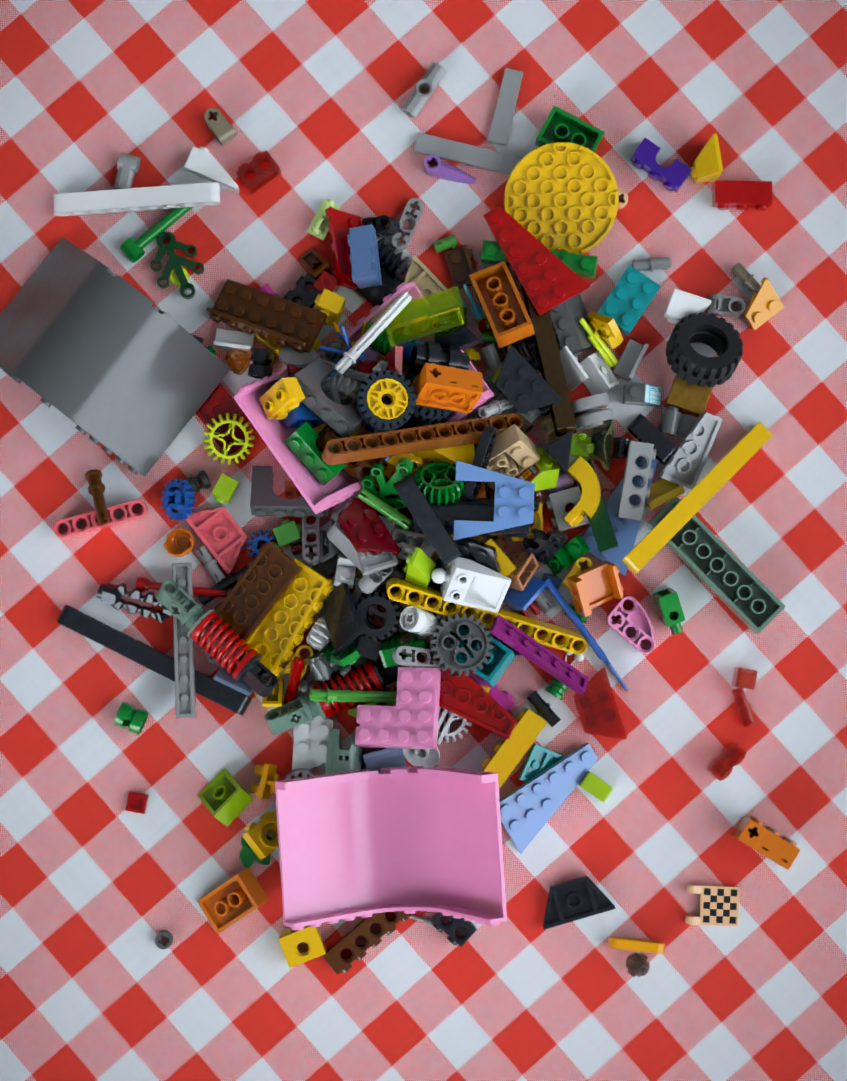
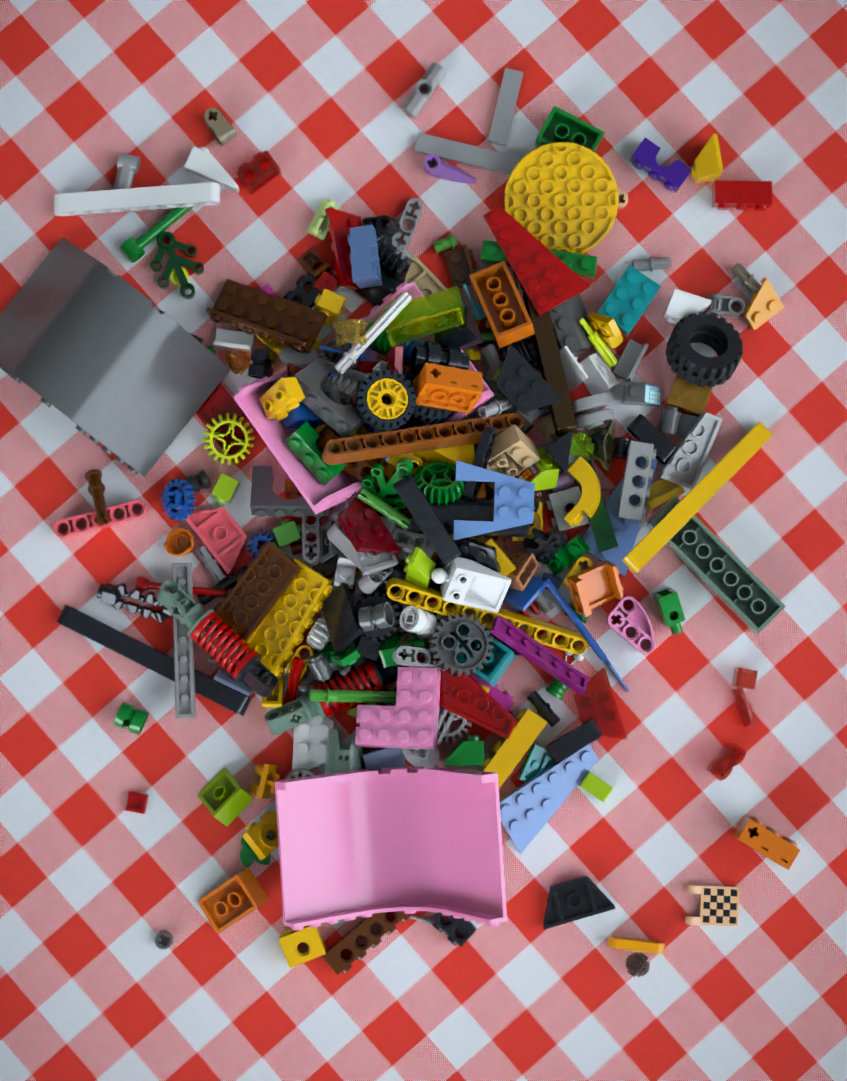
none -> clear yellow piece [333,319,368,346]
none -> dark grey wheel [358,602,394,632]
none -> green slope [443,735,484,766]
none -> black beam [545,718,603,764]

